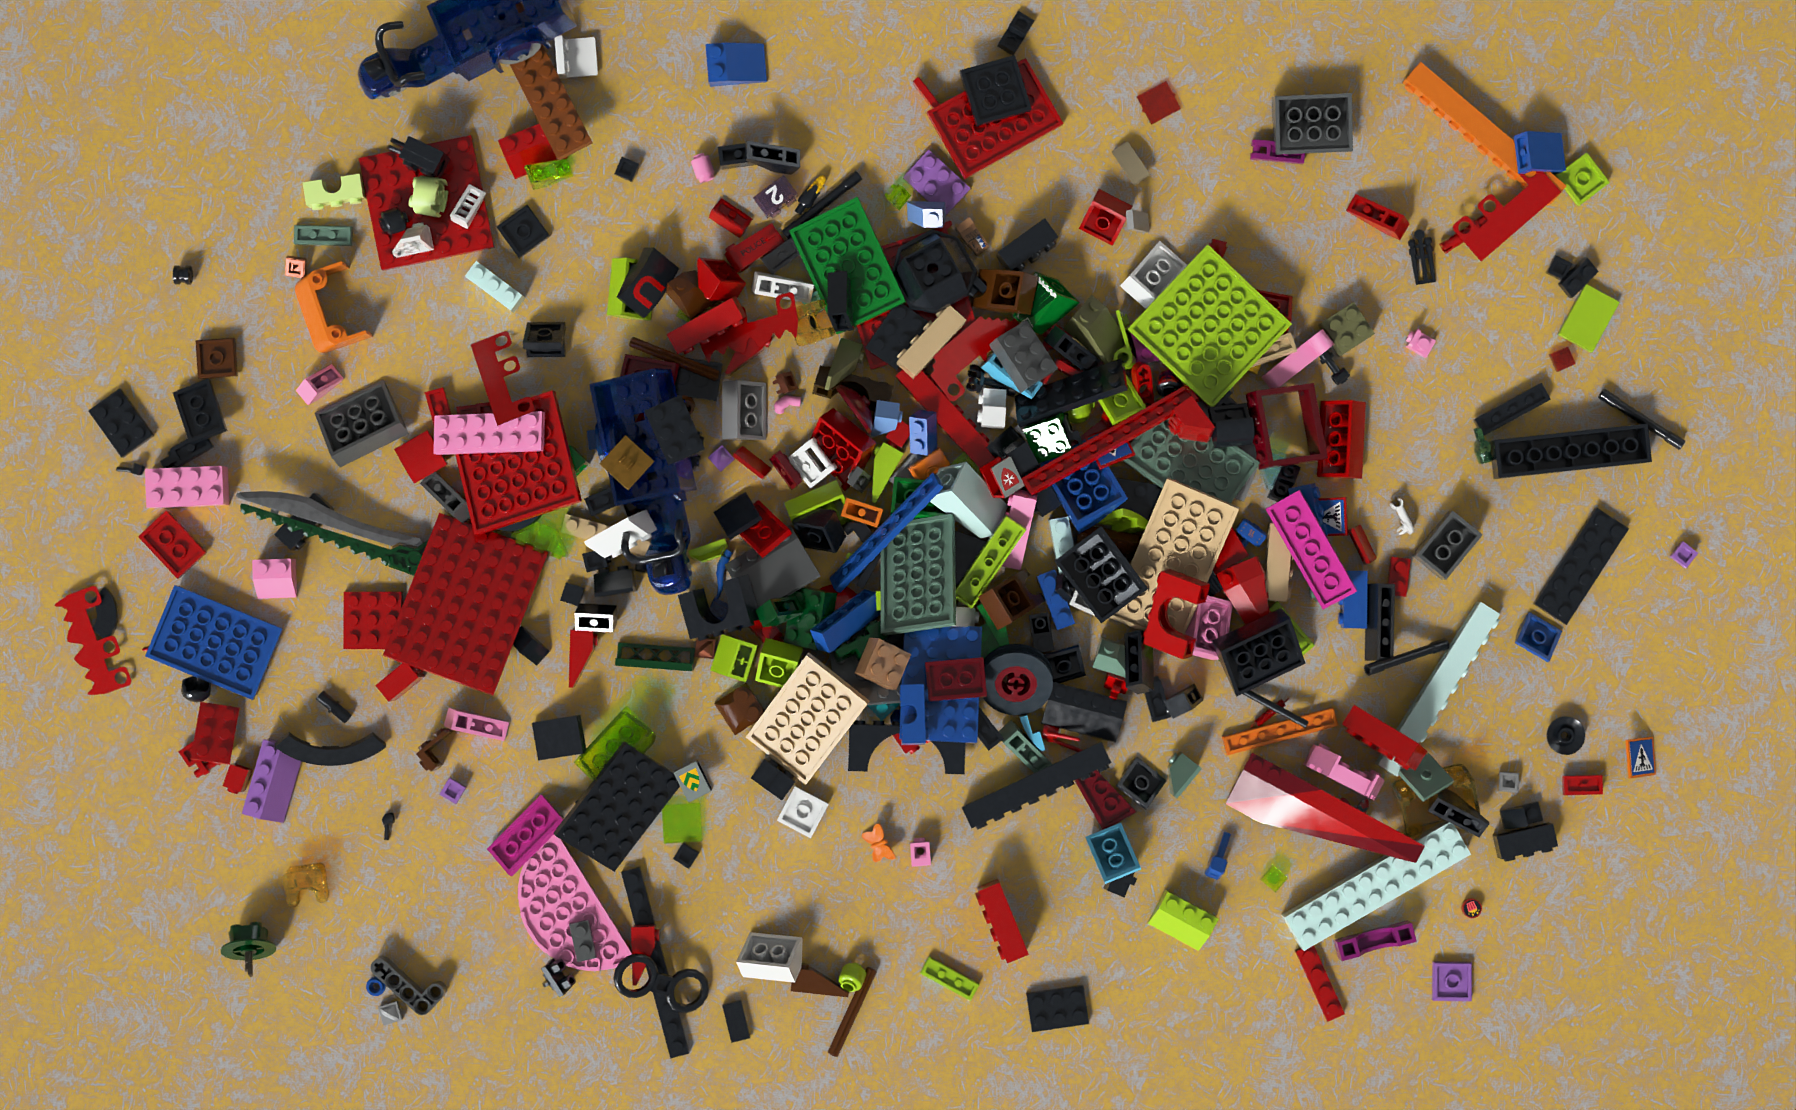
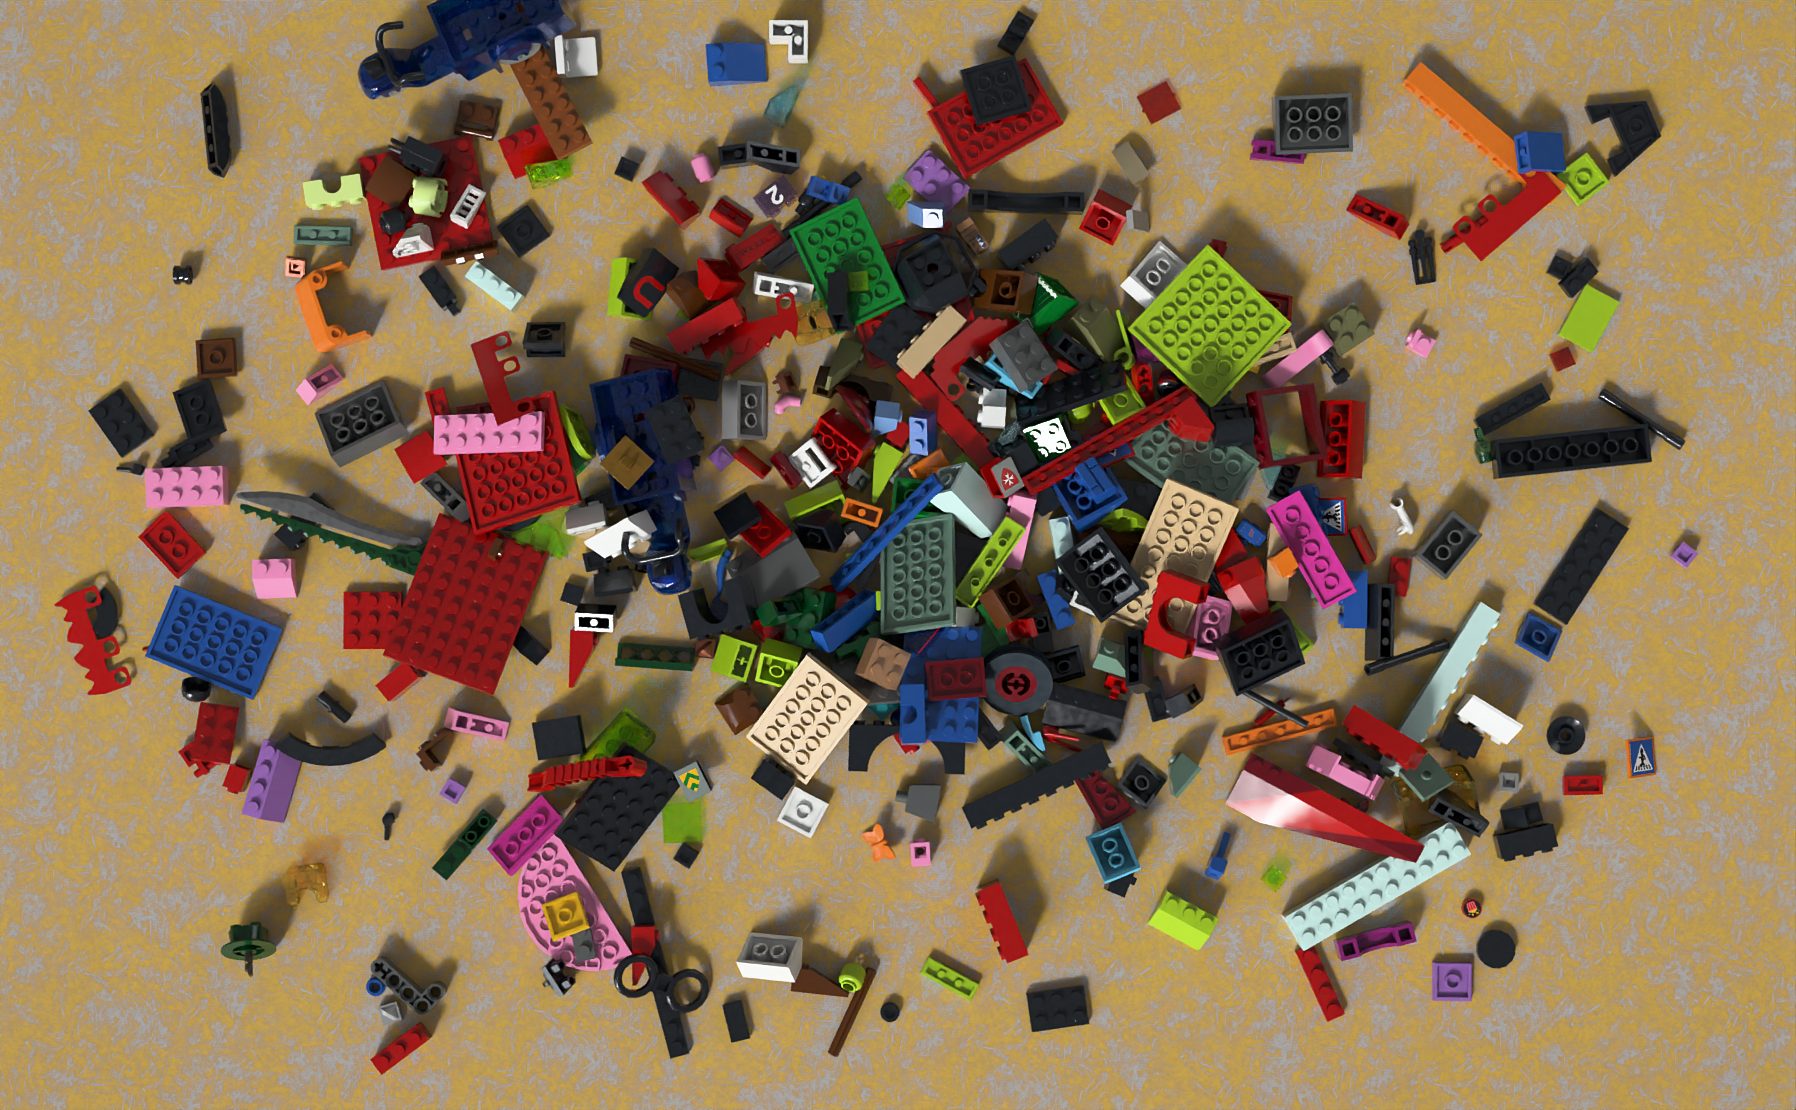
none -> black brick [200,81,232,178]
none -> reddish brown slope [365,155,419,209]
none -> red brick [370,1021,432,1075]
none -> black hinge [418,266,461,317]
none -> dark green slope [432,809,497,881]
none -> reddish brown plate [440,240,499,267]
none -> reddish brown plate [454,100,499,141]
none -> reddish brown plate [488,537,505,561]
none -> red piece [527,755,647,792]
none -> yellow tile [542,891,590,941]
none -> lime tile [559,404,596,461]
none -> white slope [565,501,610,535]
none -> red slope [641,170,700,230]
none -> clear light blue slope [763,85,799,129]
none -> white brick [769,20,808,63]
none -> blue slope [806,176,851,205]
none -> clear neon green plate [848,271,870,292]
none -> black tile [880,1002,900,1022]
none -> dark grey torso [895,784,941,822]
none -> clear blue tile [906,627,946,658]
none -> black plate [959,357,1002,391]
none -> black arch [968,189,1084,215]
none -> clear light blue plate [997,422,1021,445]
none -> red slope [1005,617,1038,642]
none -> blue brick [1074,456,1116,504]
none -> orange slope [1267,547,1299,579]
none -> black plate [1332,737,1395,779]
none -> black brick [1436,720,1484,760]
none -> white slope [1454,694,1523,745]
none -> black tile [1476,930,1516,969]
none -> black wing [1584,101,1661,177]

